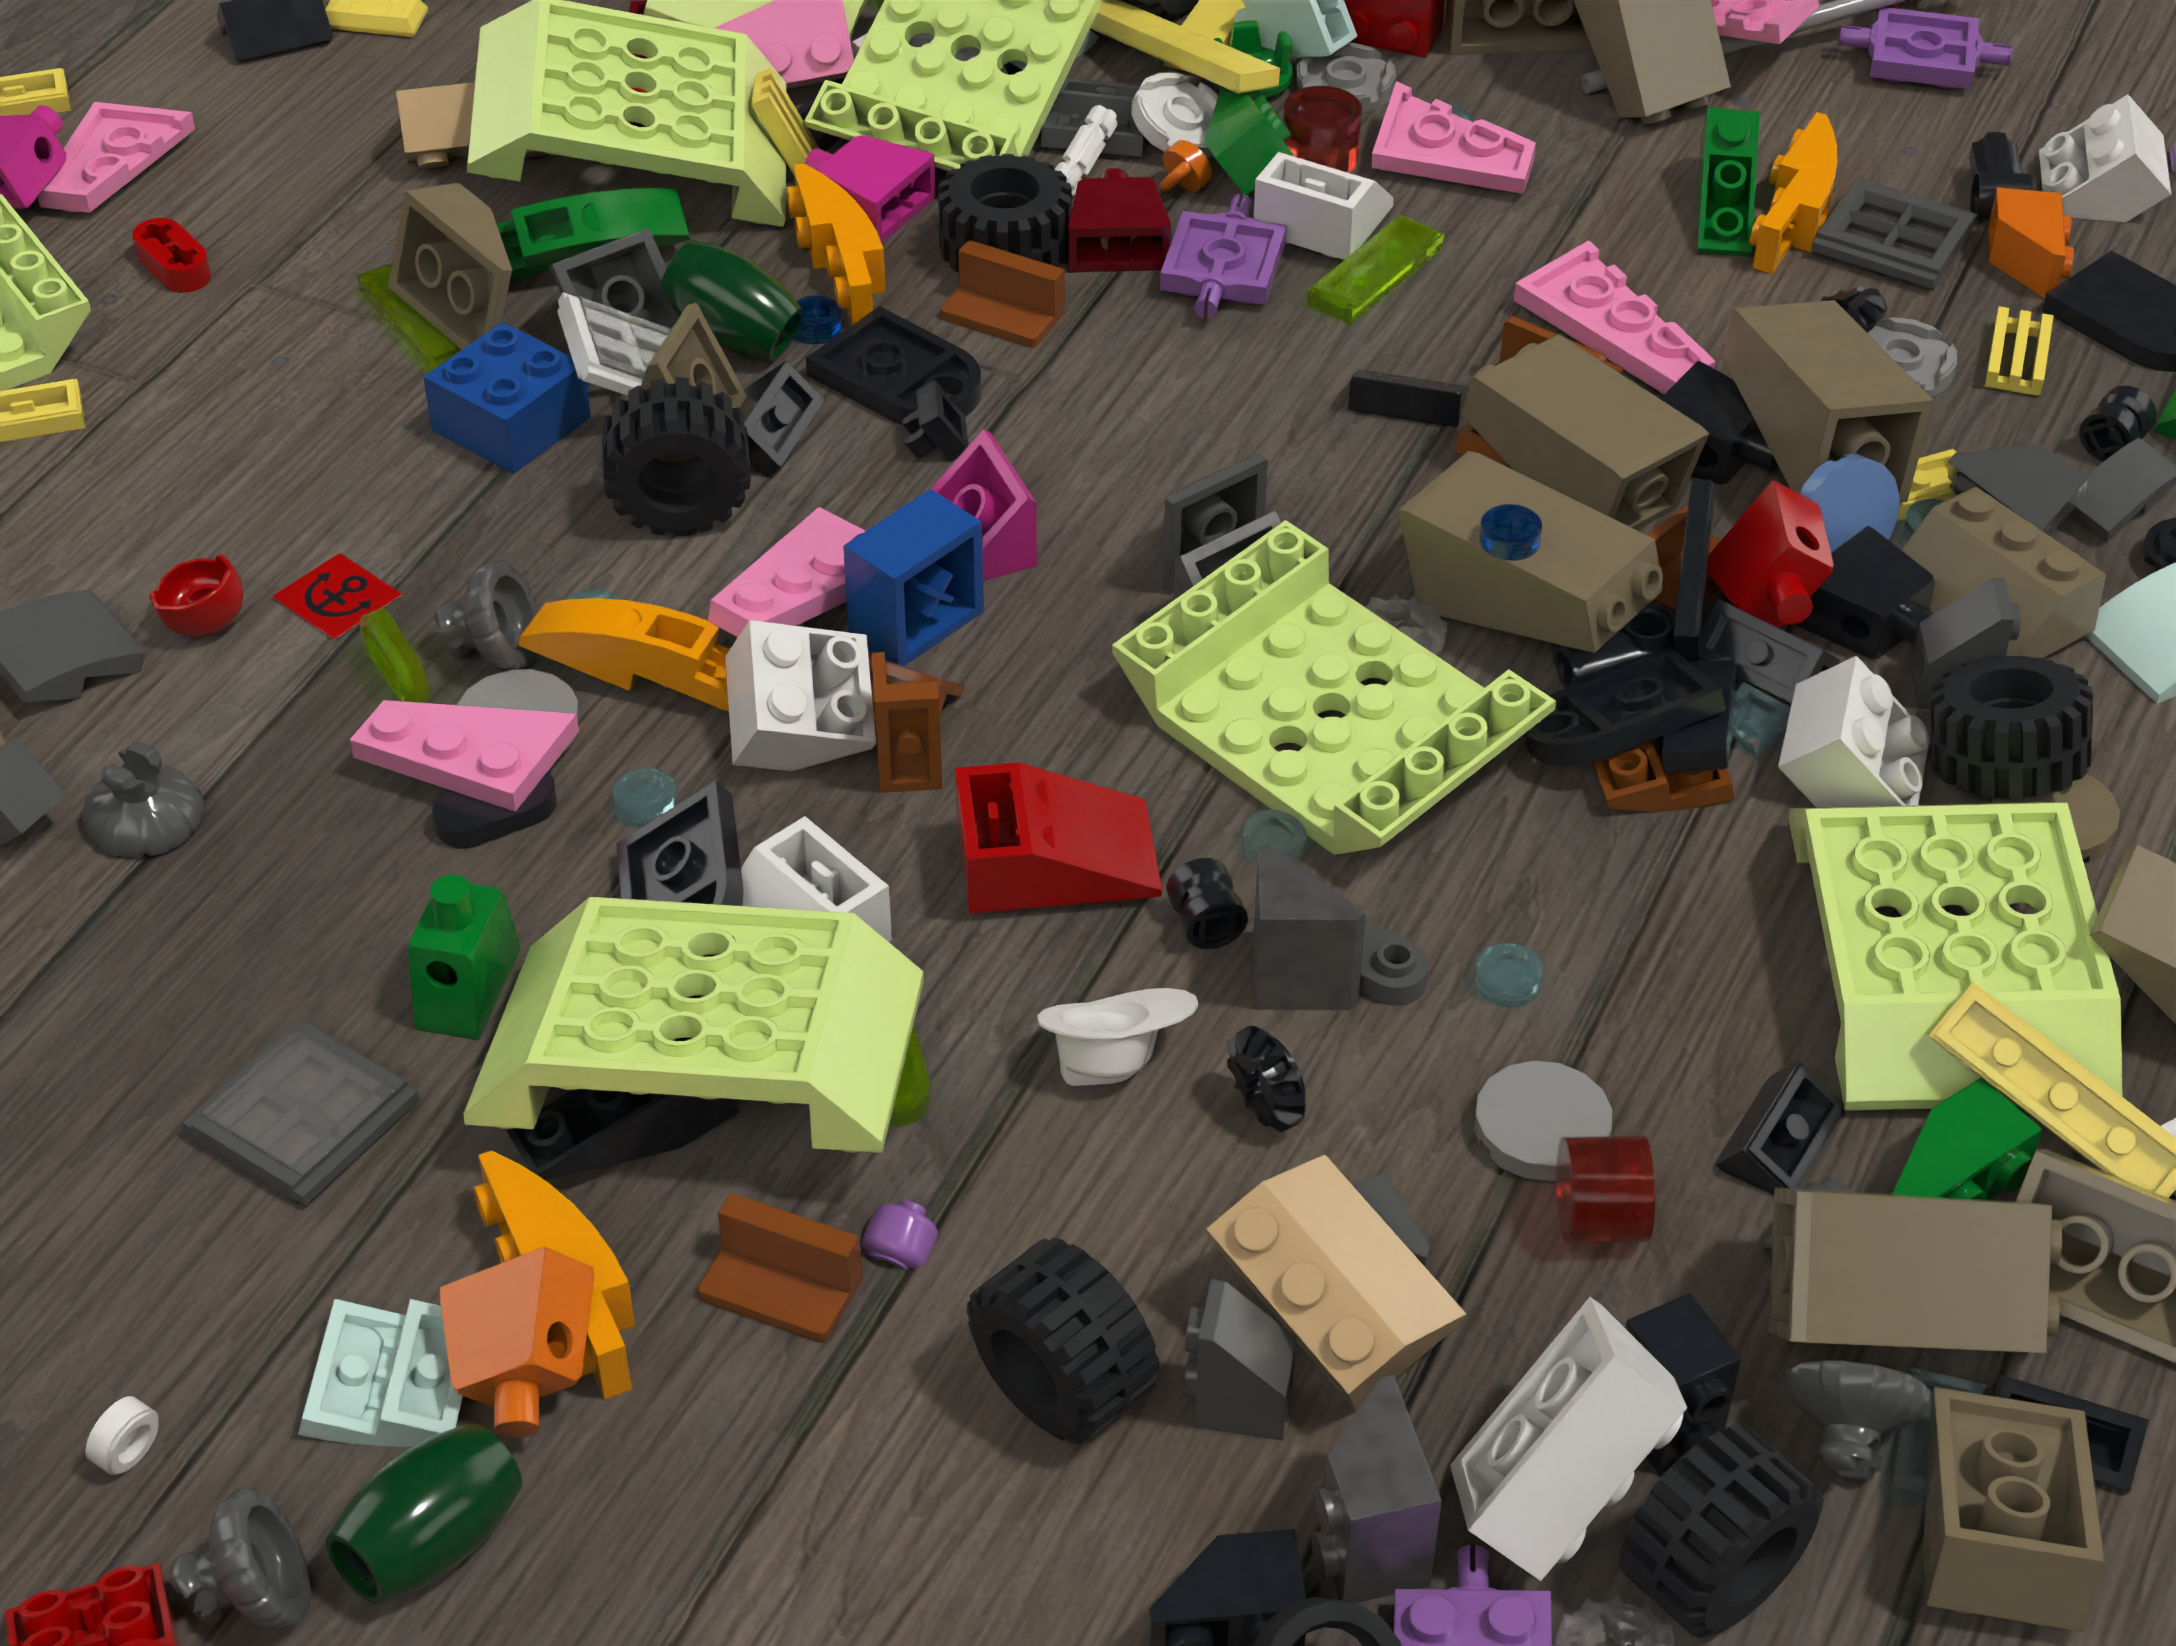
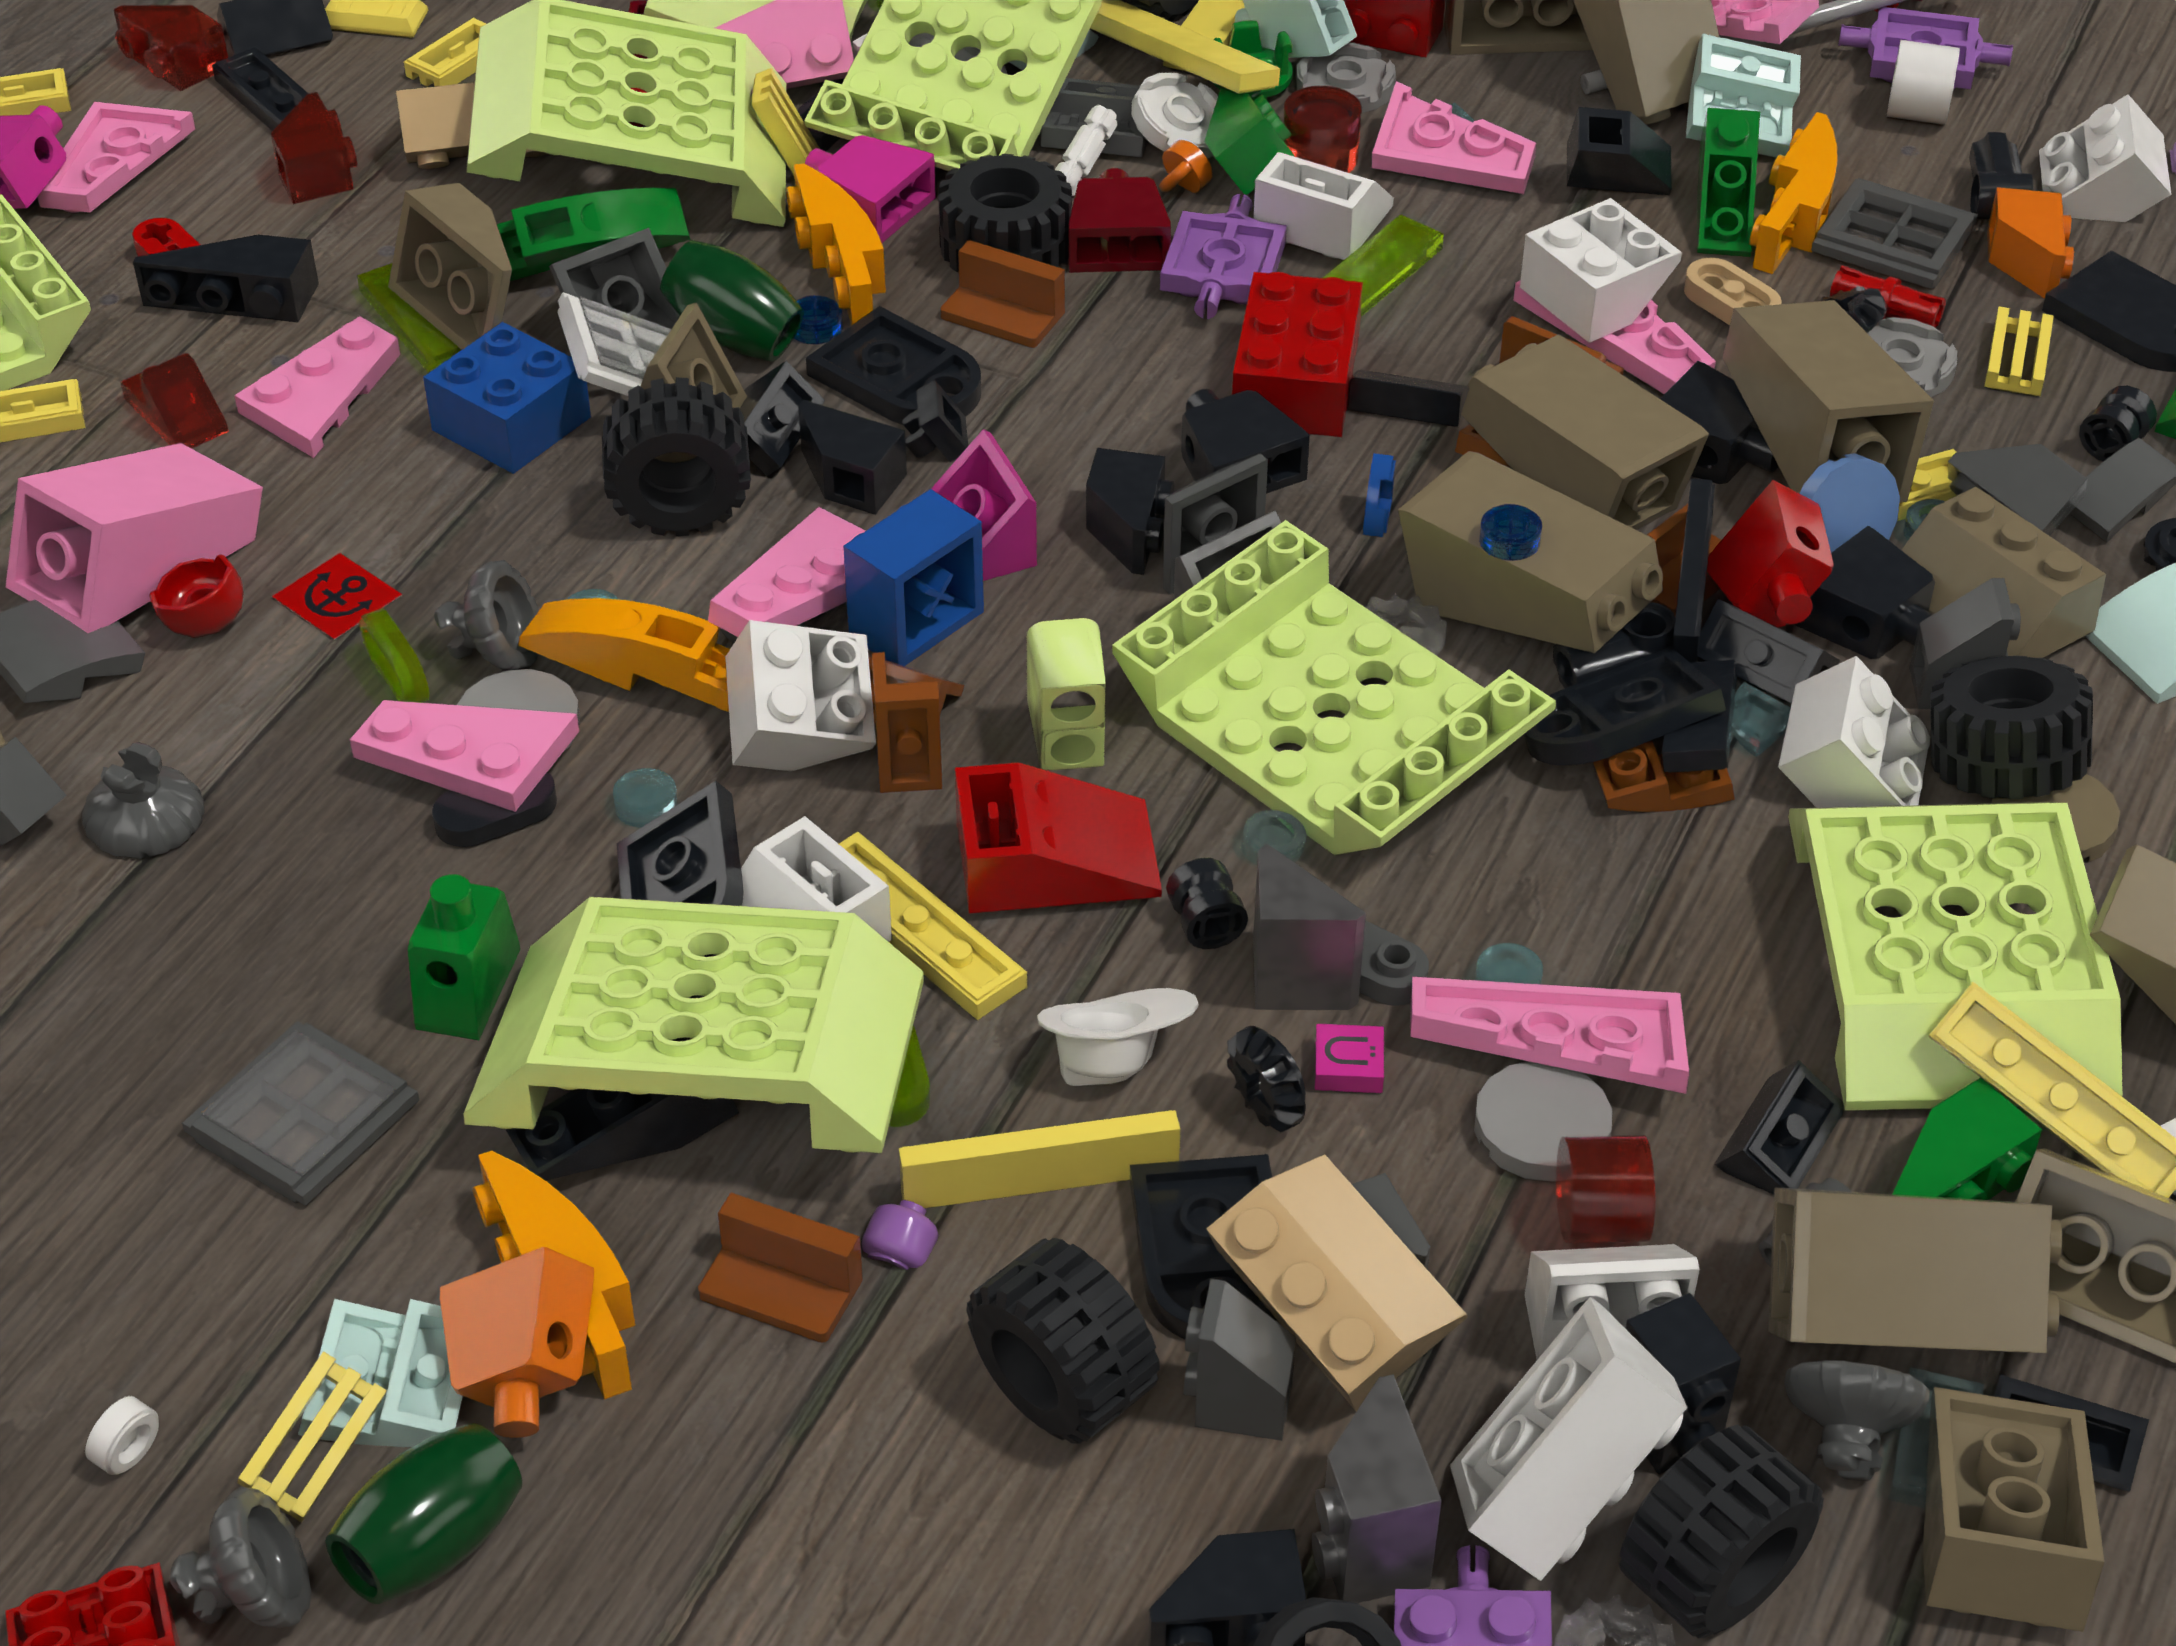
none -> bright pink slope [5,443,263,633]
none -> clear red slope [113,5,228,91]
none -> clear red slope [120,353,229,449]
none -> black slope [133,234,319,322]
none -> black tile [212,47,335,147]
none -> bright pink wing [234,316,400,458]
none -> light yellow tile [237,1351,387,1522]
none -> clear red slope [271,92,358,204]
none -> light yellow tile [404,18,486,87]
none -> black slope [798,400,907,515]
none -> light yellow tile [839,832,1027,1020]
none -> light yellow tile [899,1110,1180,1208]
none -> yellowish green piece [1027,618,1105,770]
none -> black slope [1086,448,1174,575]
none -> black tile [1130,1154,1277,1340]
none -> black torso [1181,389,1310,494]
none -> red brick [1232,272,1363,437]
none -> dark pink tile [1315,1024,1384,1093]
none -> blue tile [1363,453,1396,537]
none -> bright pink wing [1410,977,1689,1094]
none -> white slope [1520,198,1682,343]
none -> white slope [1525,1244,1700,1360]
none -> black slope [1567,107,1672,195]
none -> tan plate [1684,258,1782,325]
none -> light aqua slope [1686,34,1801,158]
none -> red pin [1830,265,1946,328]
none -> white piece [1886,40,1960,125]

